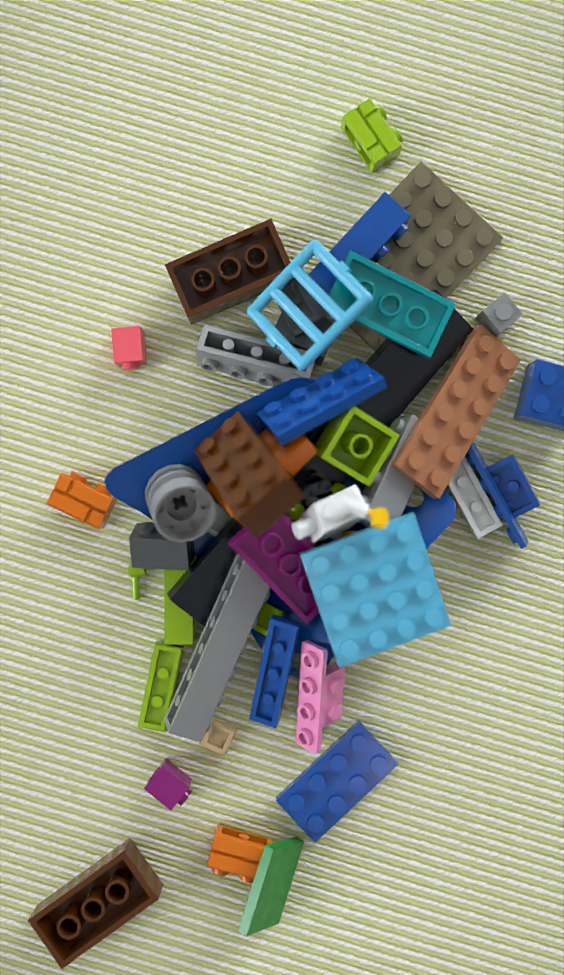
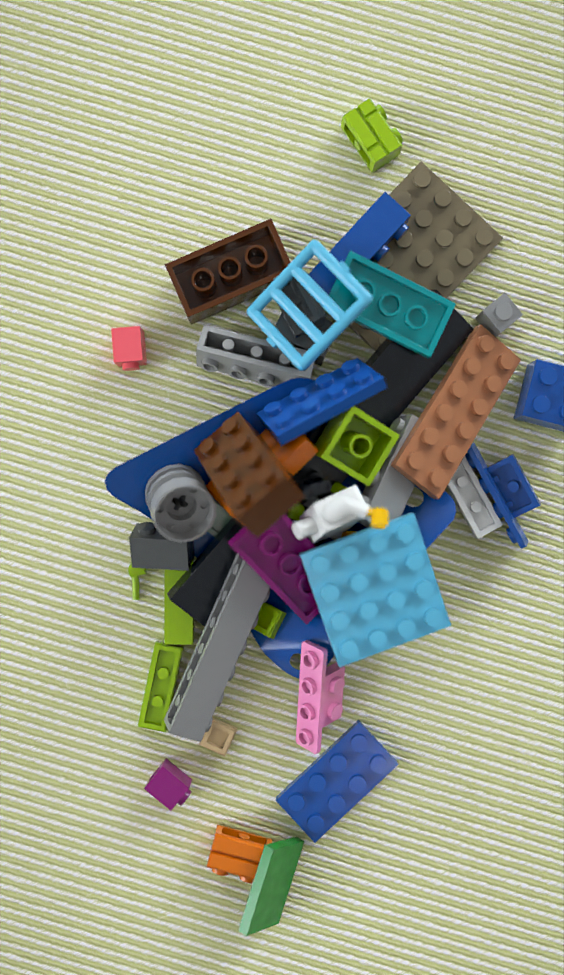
reddish brown brick [27,838,163,969] -> none
orange brick [47,471,117,529] -> none
blue plate [249,614,301,729] -> none

